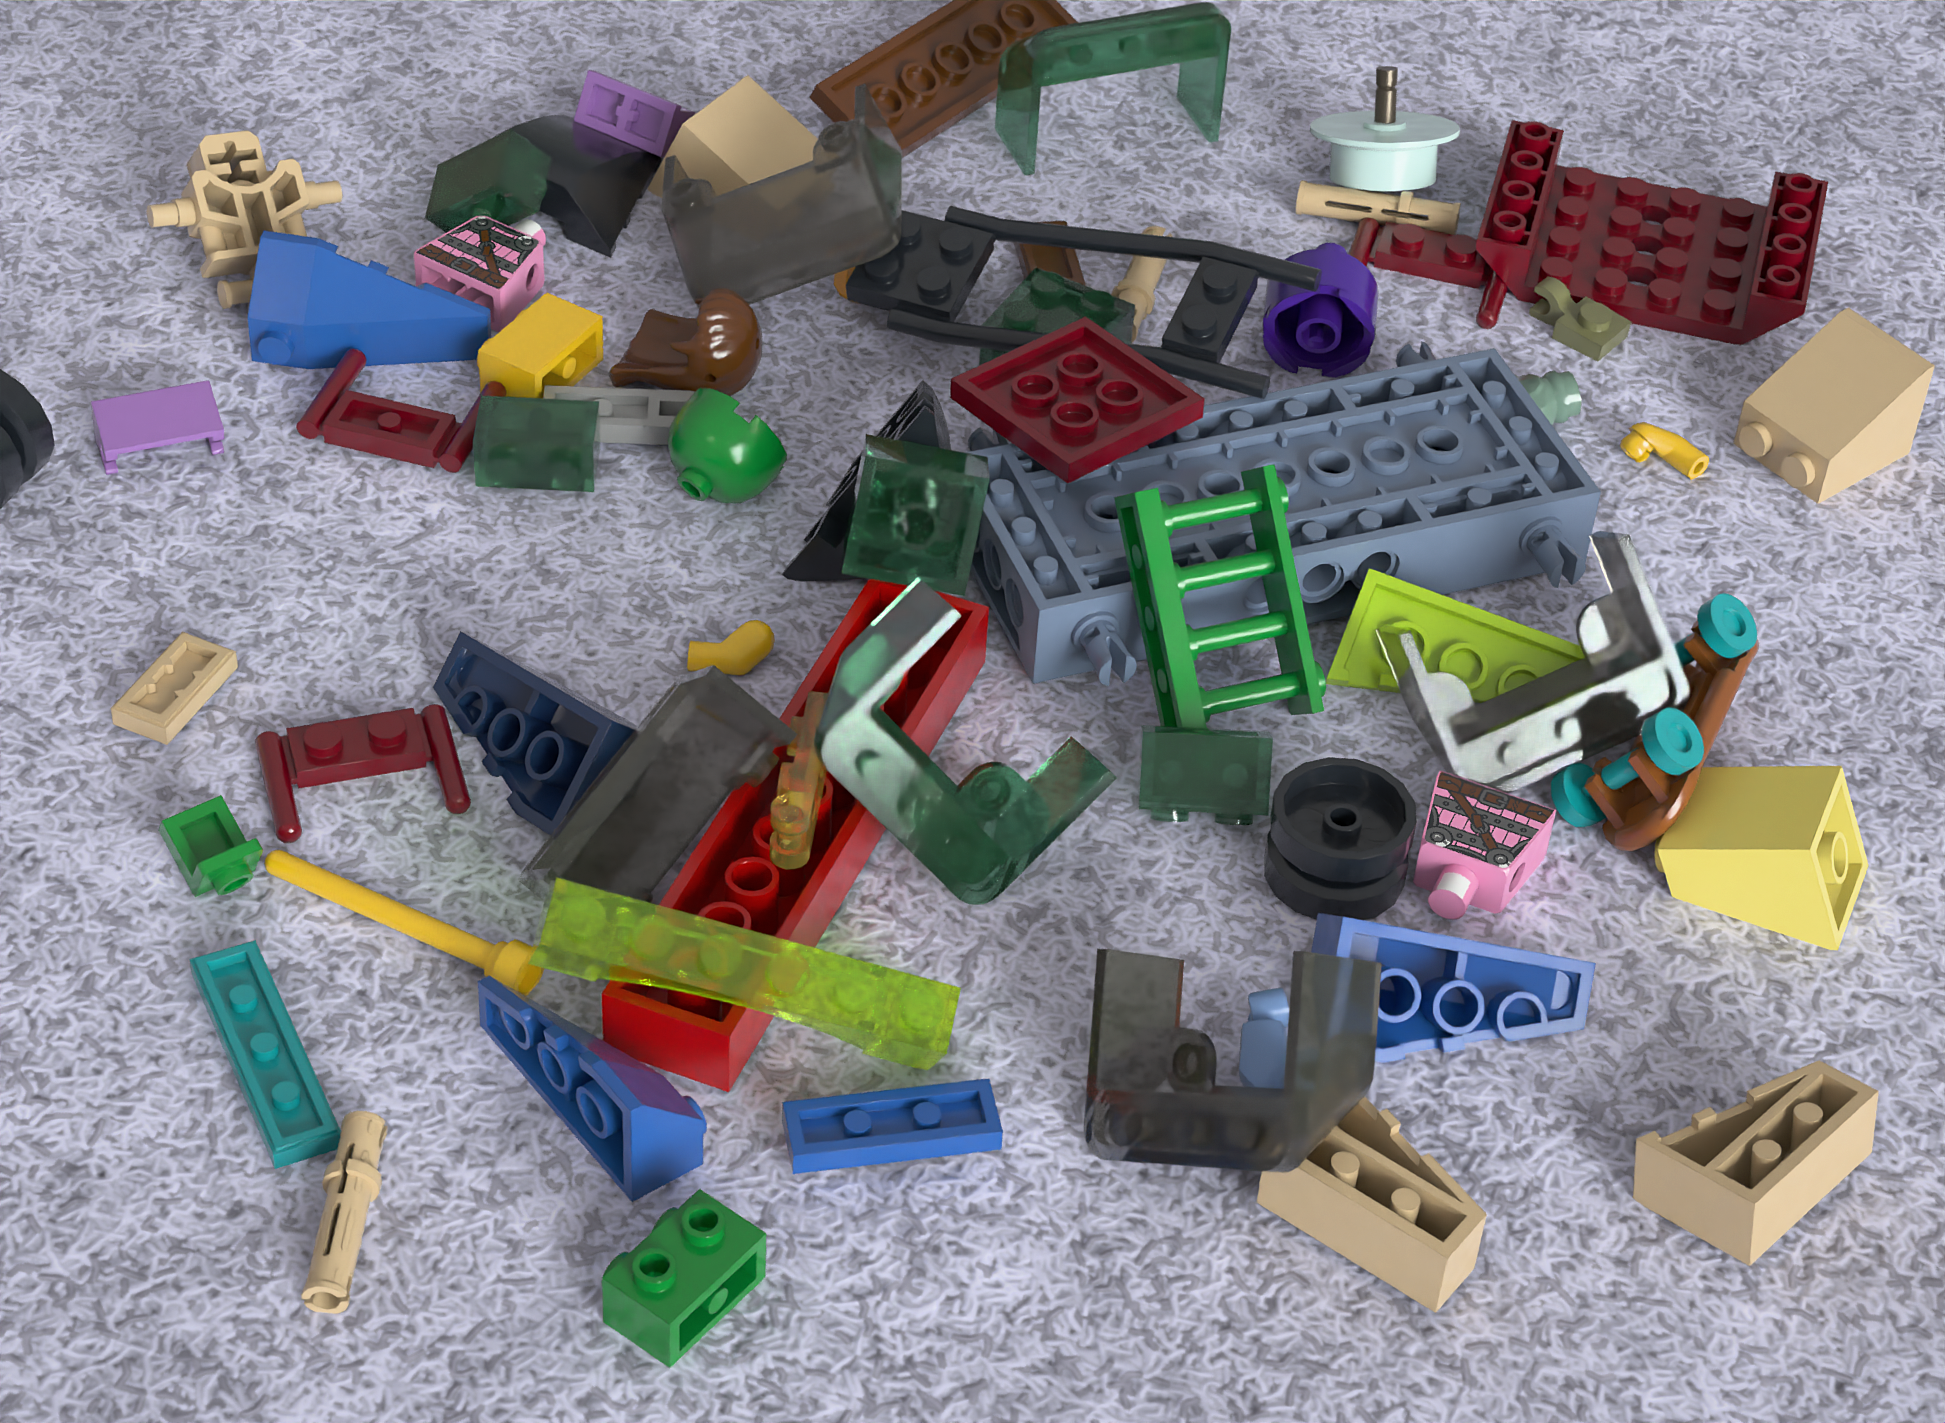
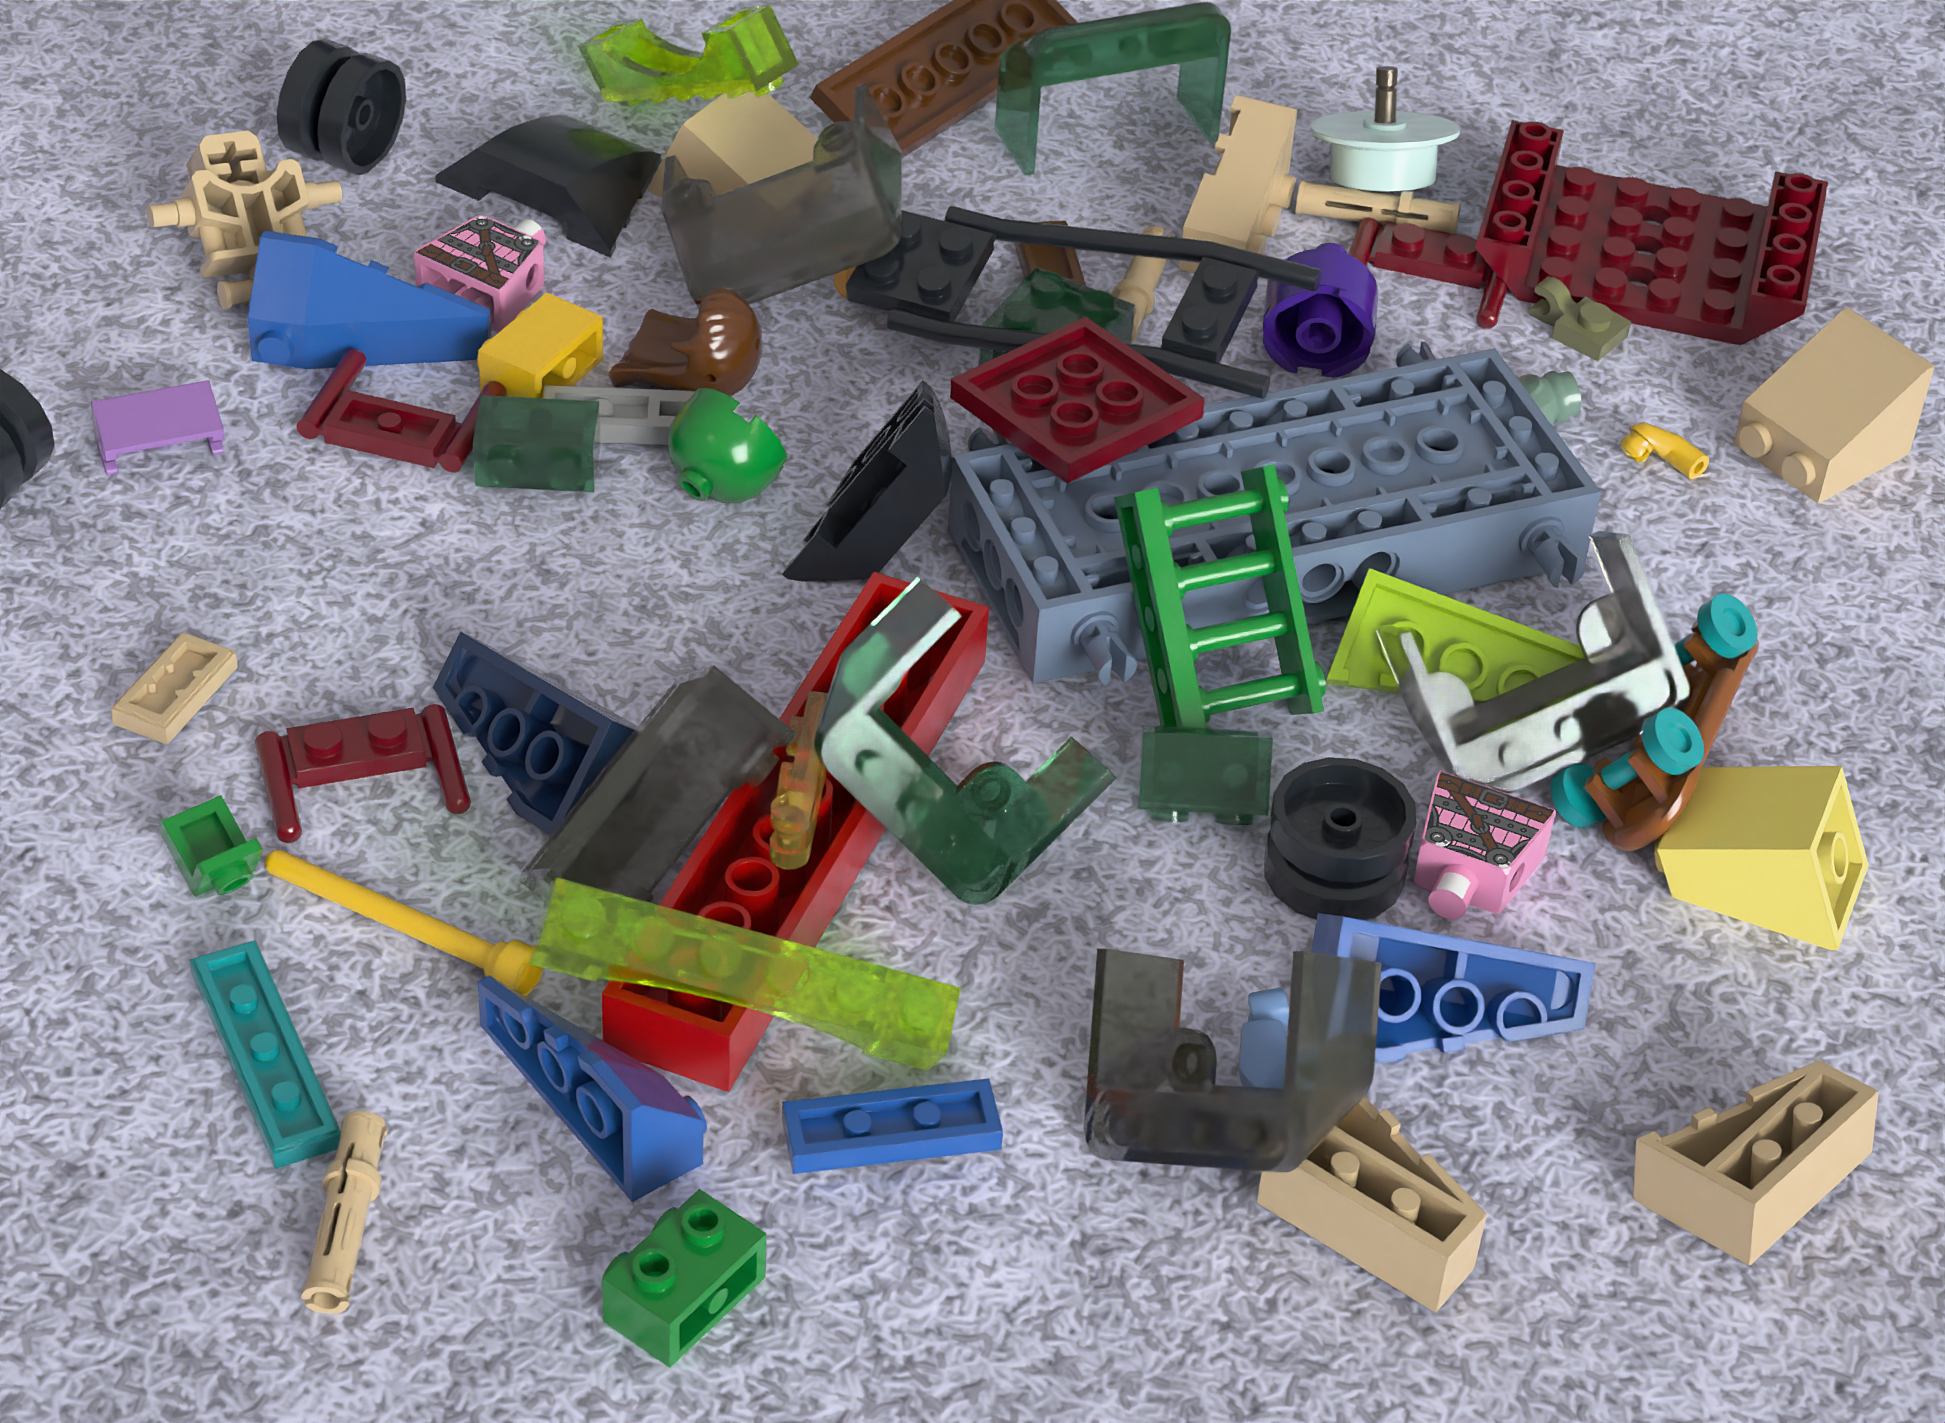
clear green brick [425,129,551,233] -> none
medium lavender hinge [573,70,696,157] -> none
yellow arm [687,620,775,676] -> none
clear green brick [842,434,990,596] -> none
none -> black wheel [276,38,406,175]
none -> clear neon green arch [578,4,799,105]
none -> tan wedge [1179,94,1297,273]

